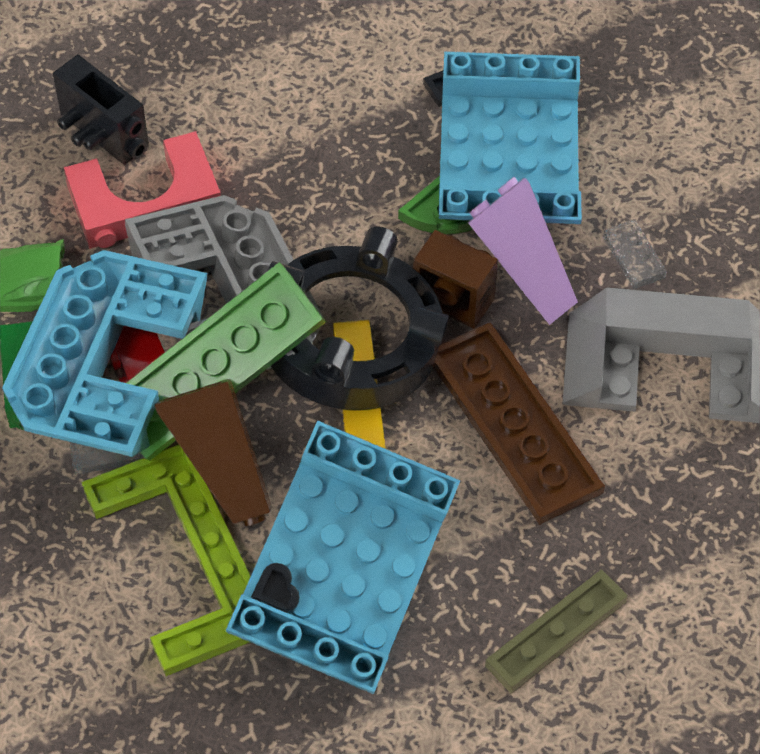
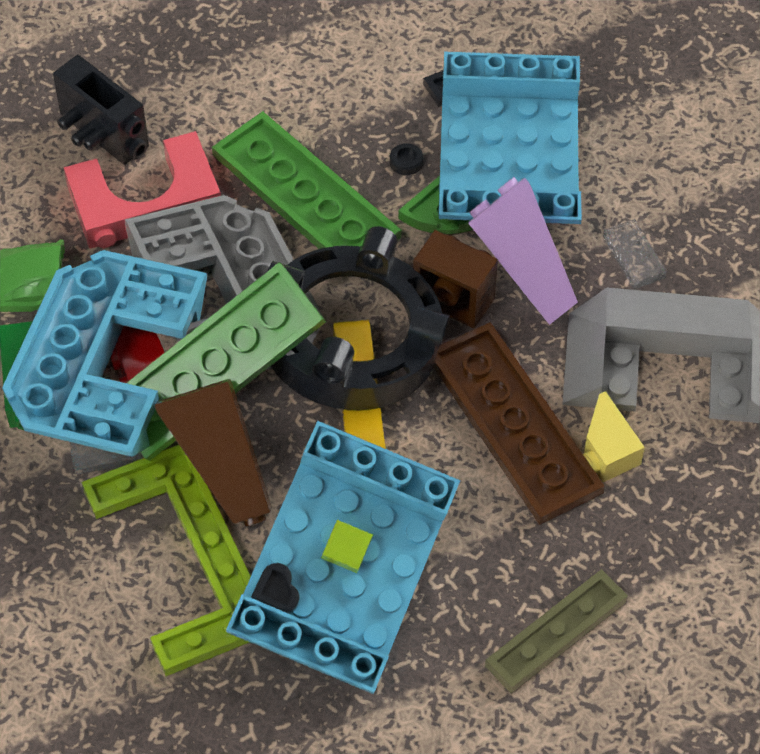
none -> bright green plate [212,111,401,249]
none -> lime tile [321,520,373,573]
none -> black tile [389,143,423,175]
none -> light yellow slope [583,391,645,482]

